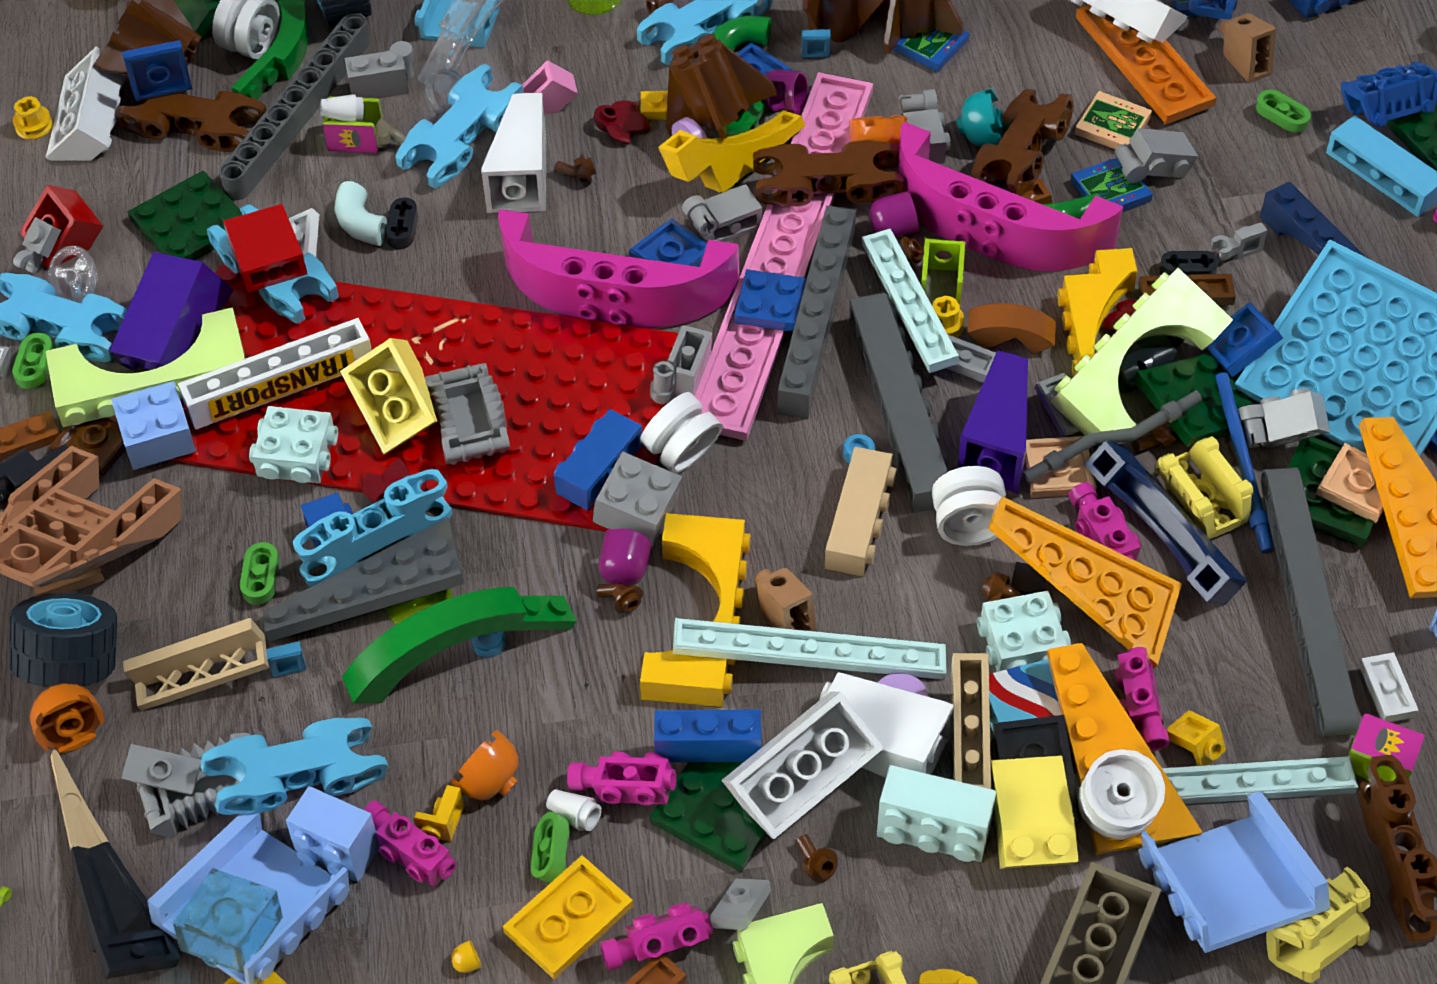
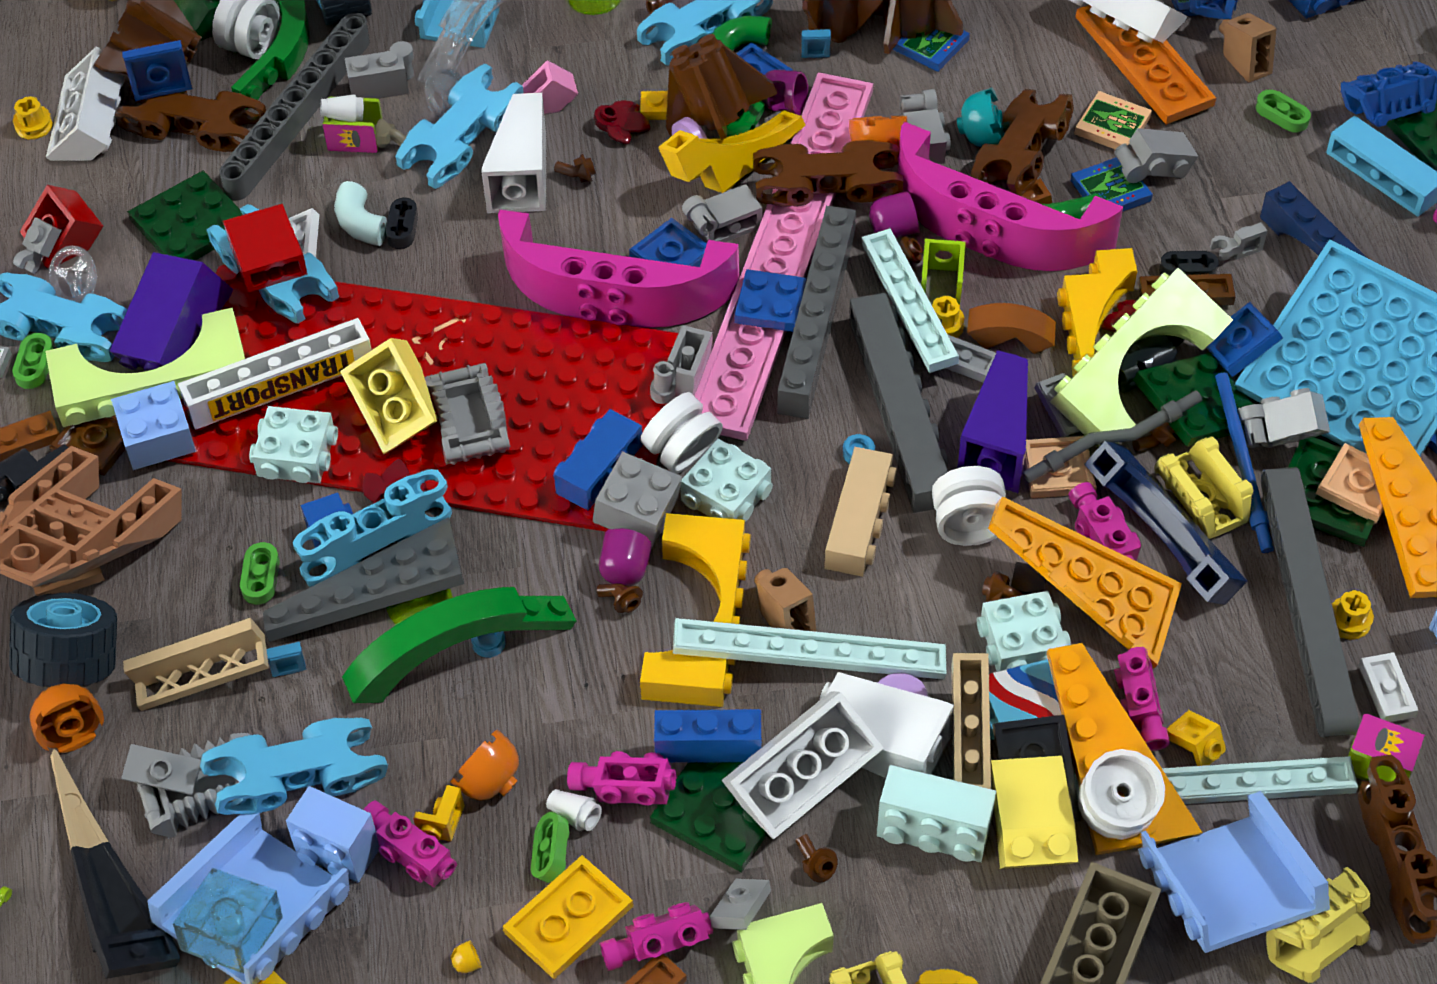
none -> light aqua brick [680,439,773,522]
none -> yellow piece [1332,590,1374,640]

